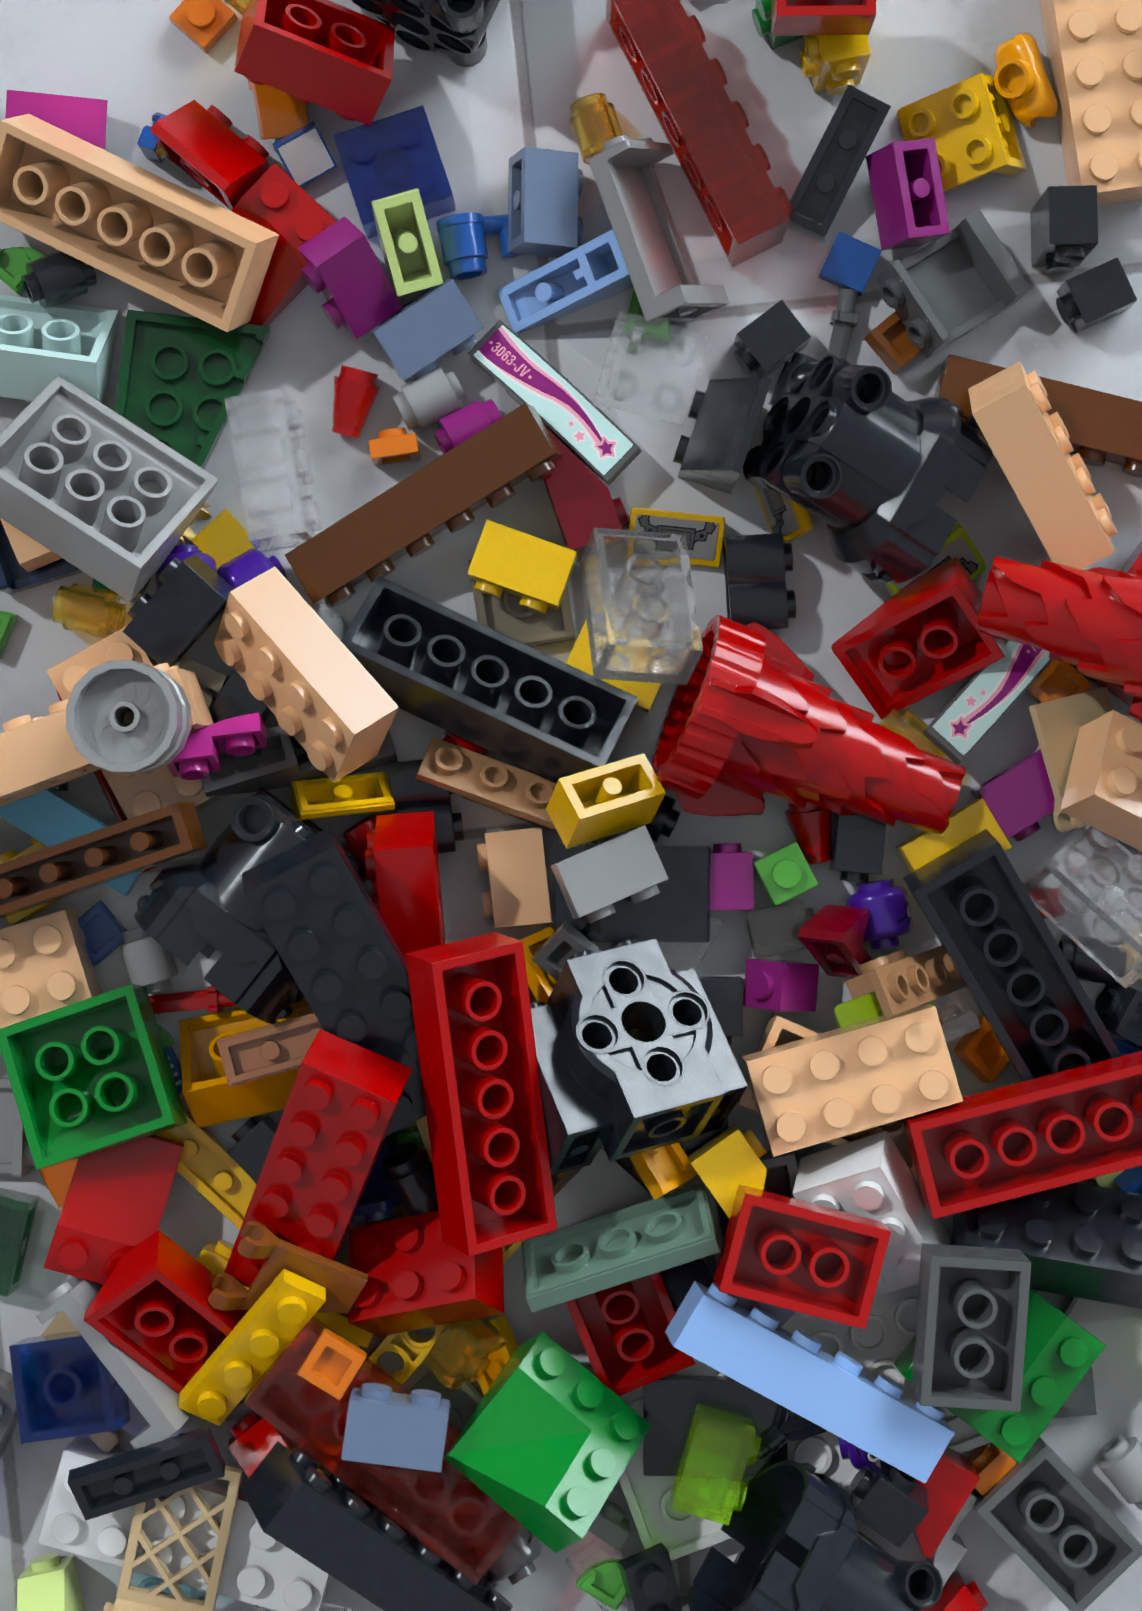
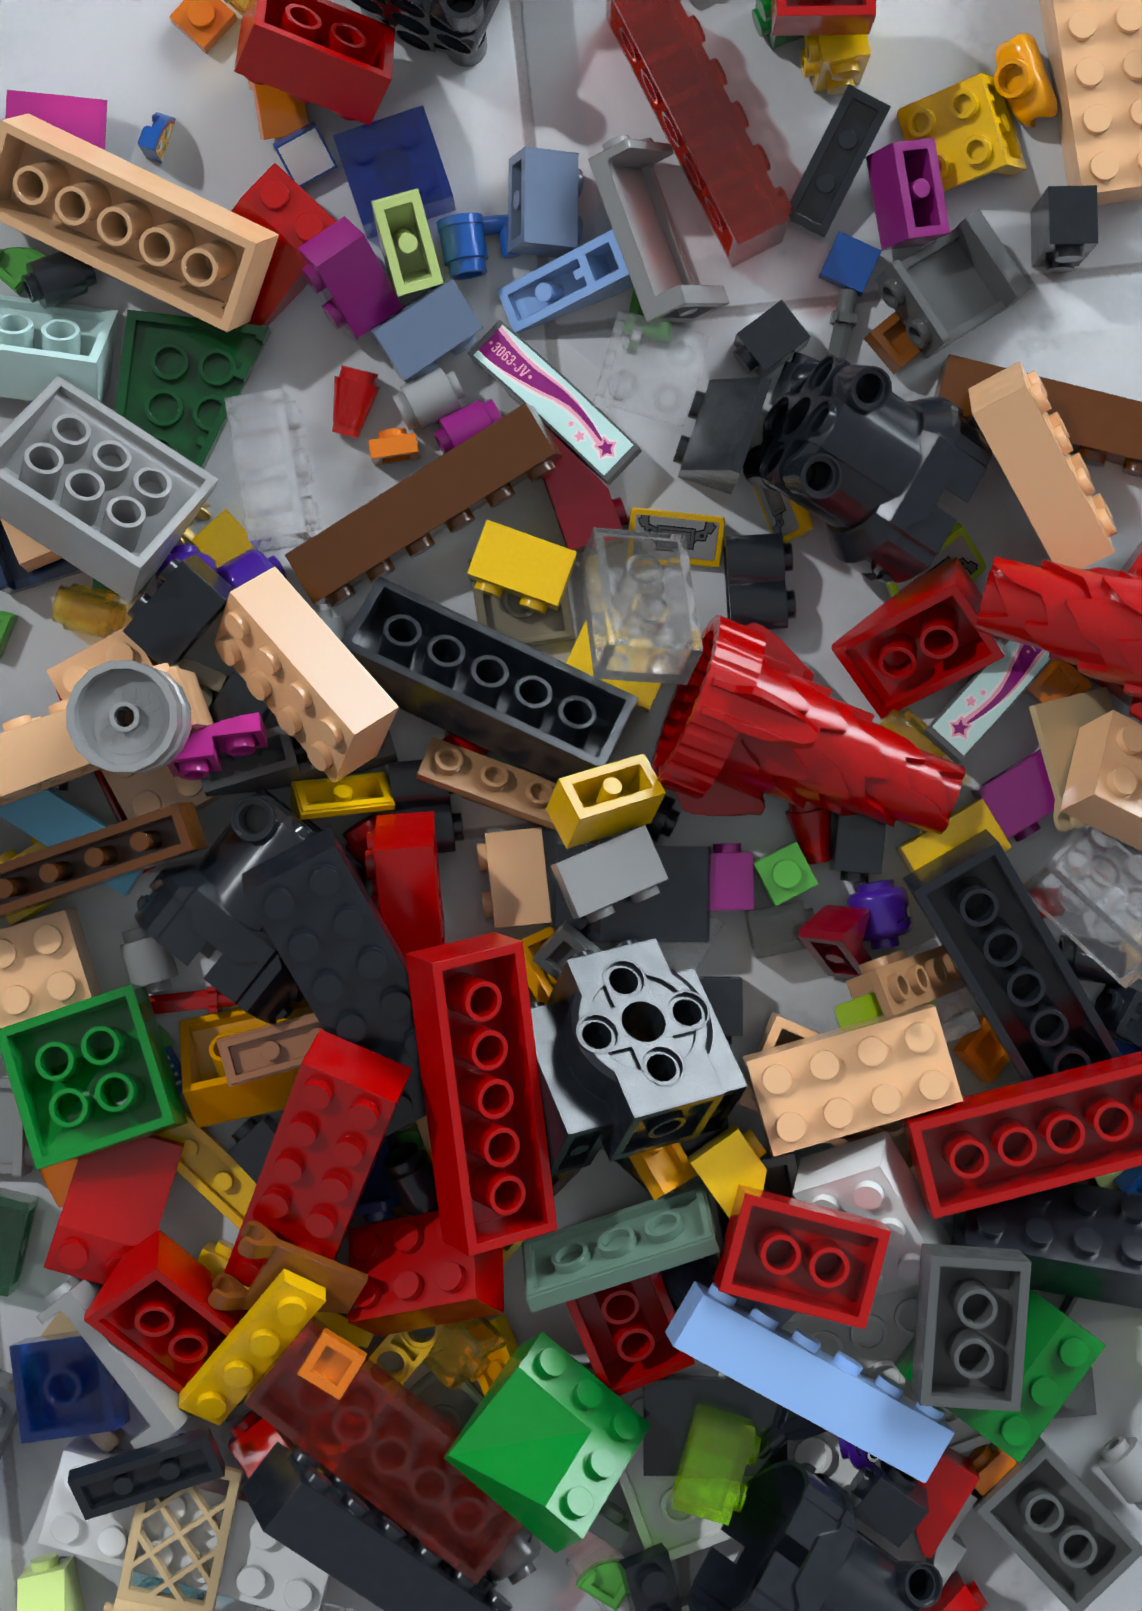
blue tile [78,900,127,967] -> none
red slope [149,100,270,210] -> none
sand blue brick [341,1383,450,1473] -> none
clear yellow brick [569,93,624,165] -> none
magenta brick [743,959,819,1012] -> none
black brick [1056,257,1137,333] -> none

